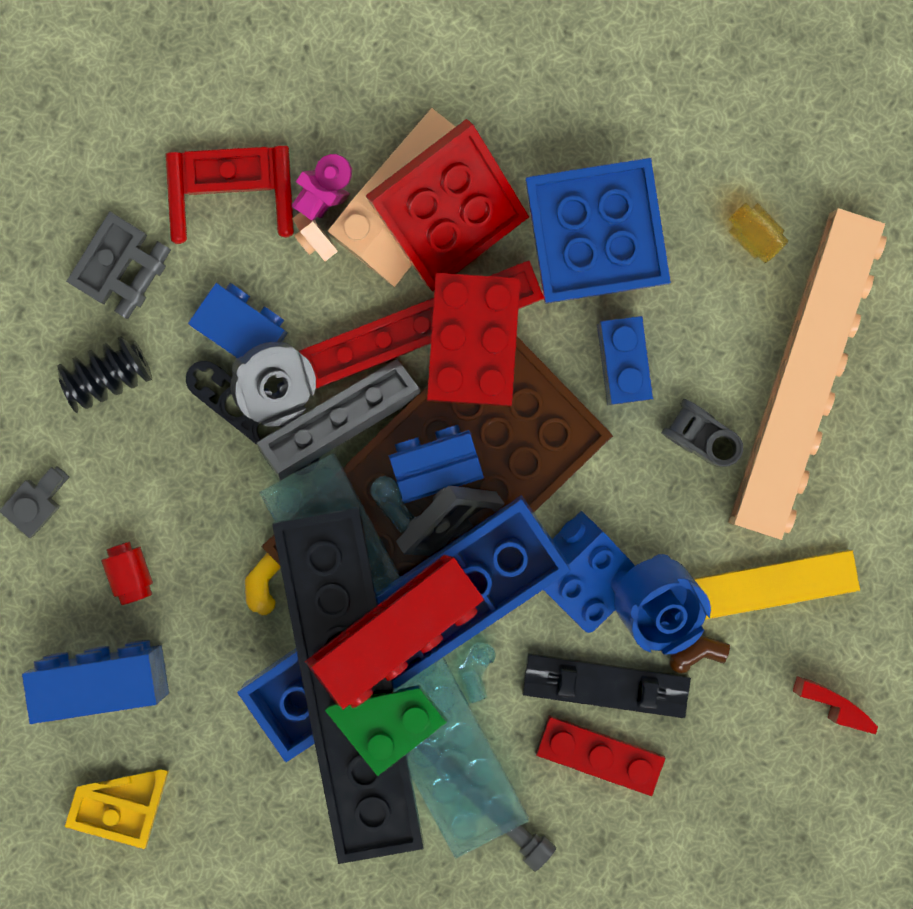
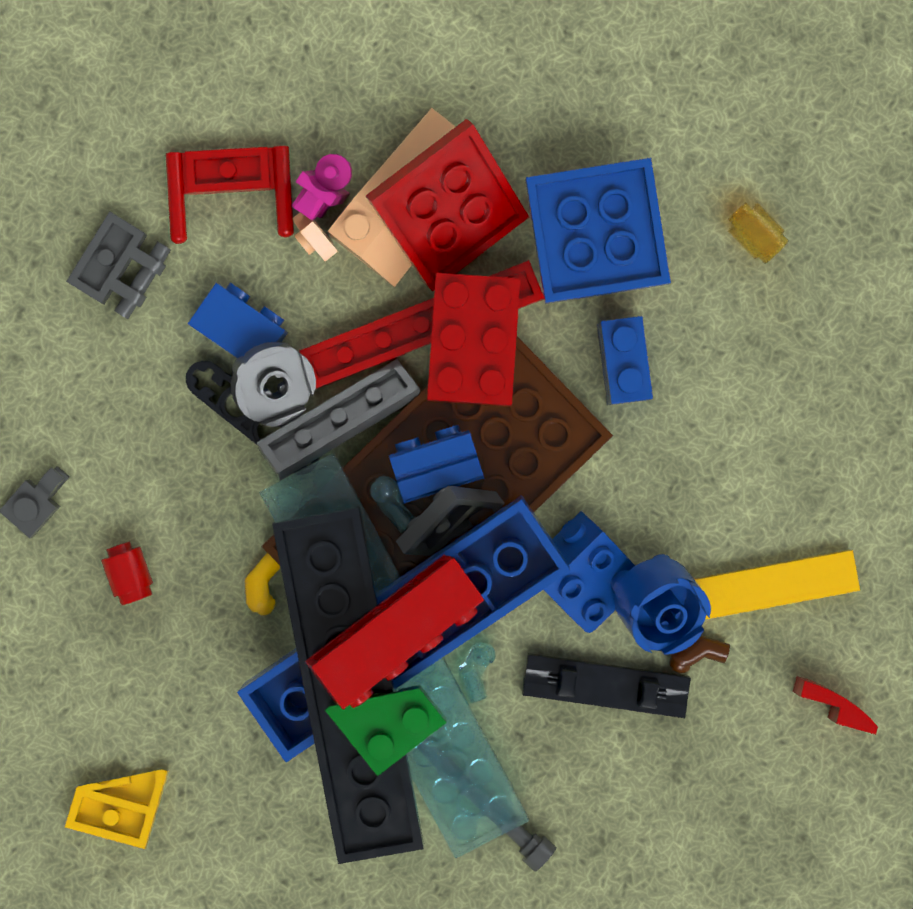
blue brick [22,640,169,724] -> none
black piece [57,336,152,413] -> none
red plate [536,715,666,797] -> none
dark grey piece [661,399,743,467] -> none
light nougat brick [728,208,887,540] -> none

